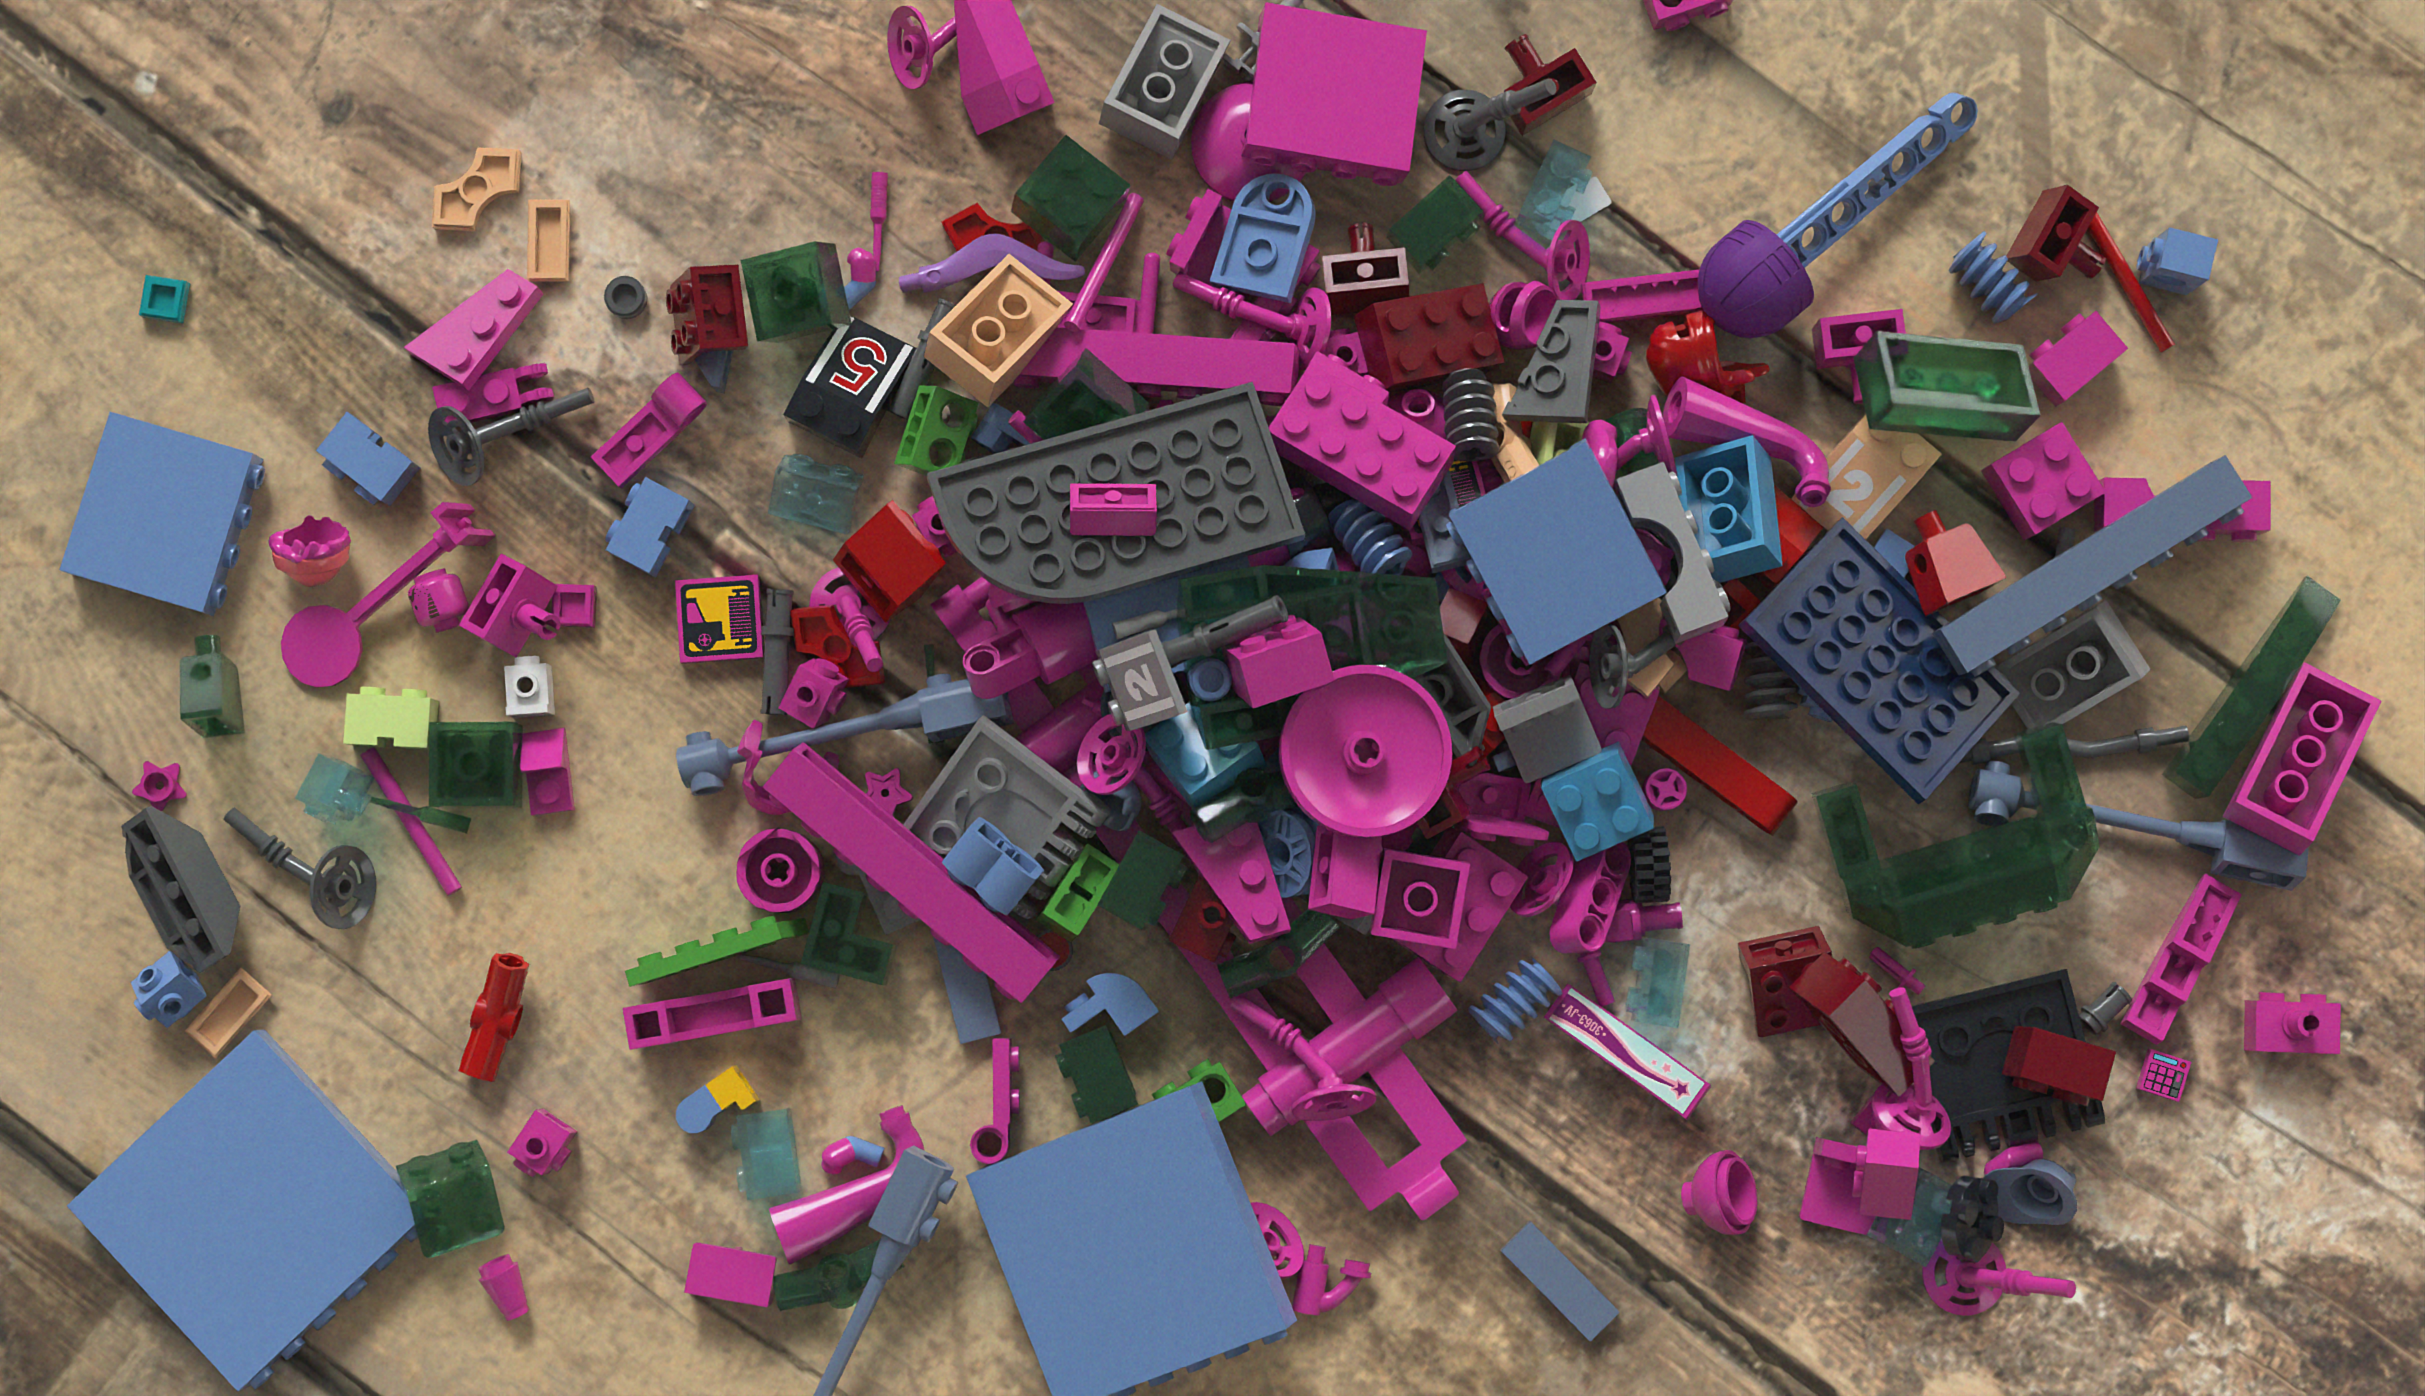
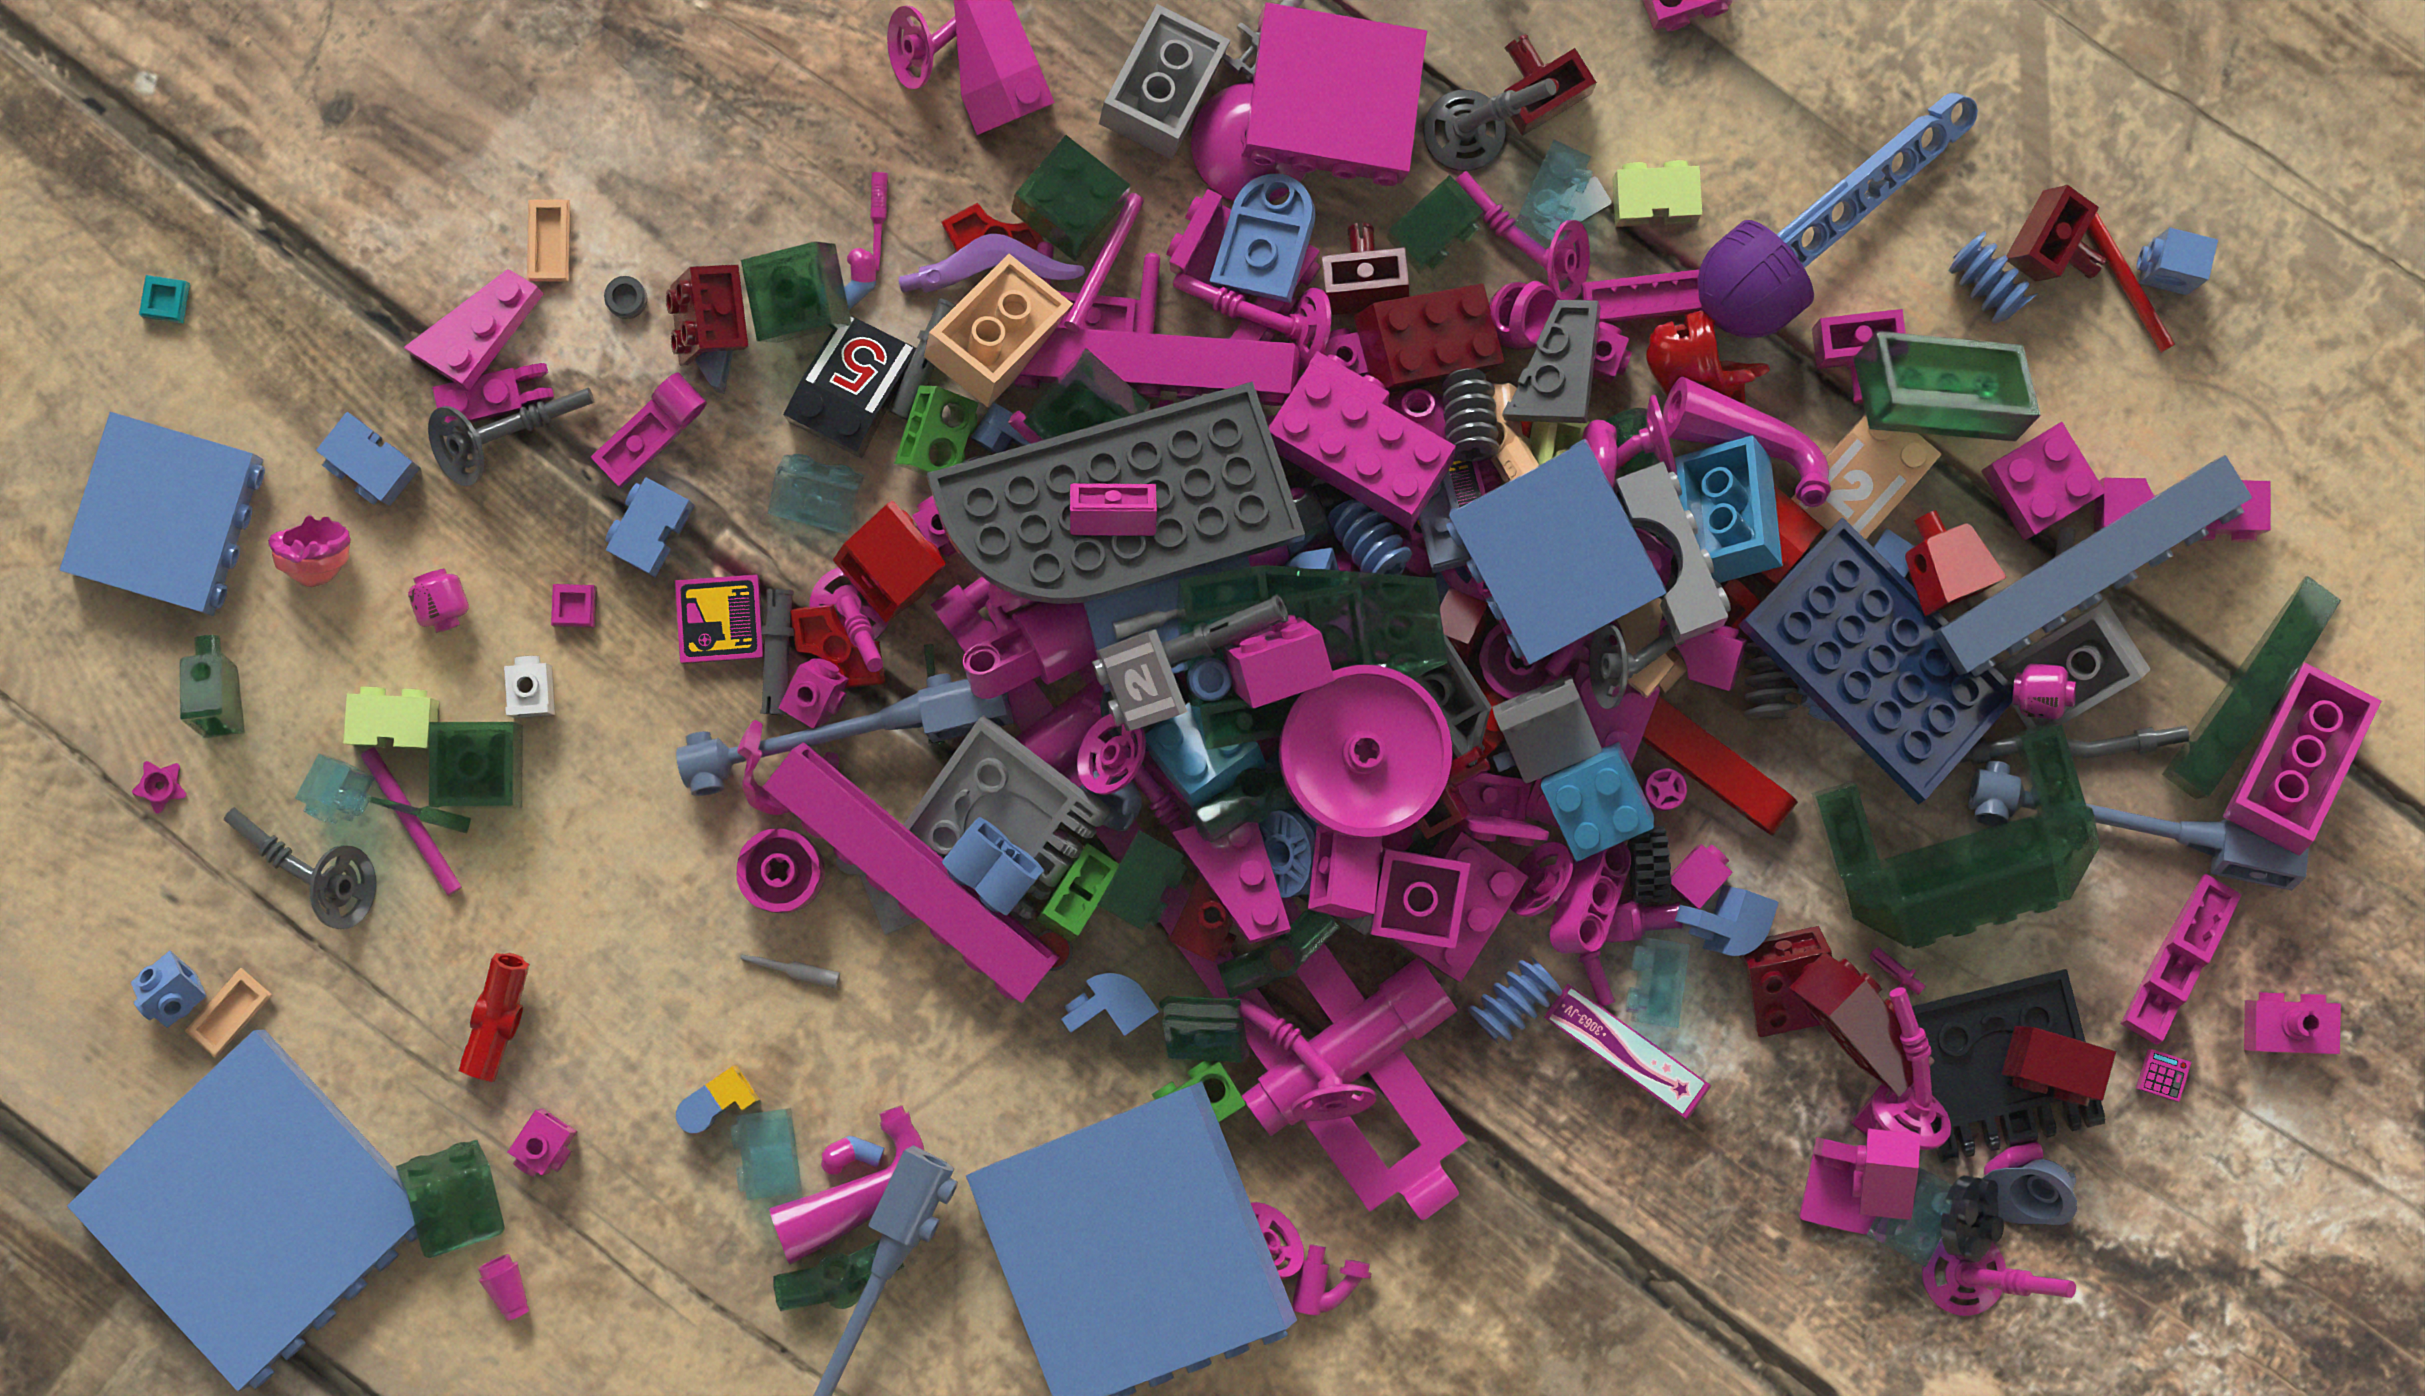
dark grey wedge [121,806,240,973] -> none
dark pink piece [281,502,495,687] -> none
light nougat tile [432,147,521,231] -> none
dark pink brick [459,553,560,658] -> none
dark pink slope [520,728,575,816] -> none
dark pink arch [623,978,802,1050] -> none
bright green wing [625,916,810,987] -> none
dark pink panel [684,1242,777,1307] -> none
clear green brick [801,882,897,985] -> none
dark pink plate [865,768,913,816] -> none
sand blue tile [933,937,1002,1044] -> none
dark pink plate [970,1038,1020,1164] -> none
clear green brick [1055,1024,1140,1124] -> none
sand blue tile [1500,1220,1620,1342] -> none
dark pink piece [1681,1150,1757,1235] -> none
dark pink brick [2024,311,2128,407] -> none
dark grey pin [2079,982,2133,1035] -> none
none -> clear green plate [1159,996,1249,1062]
none -> yellowish green brick [1612,160,1702,227]
none -> dark pink brick [1670,844,1733,909]
none -> medium blue brick [1675,885,1779,956]
none -> dark pink head [2013,663,2076,719]

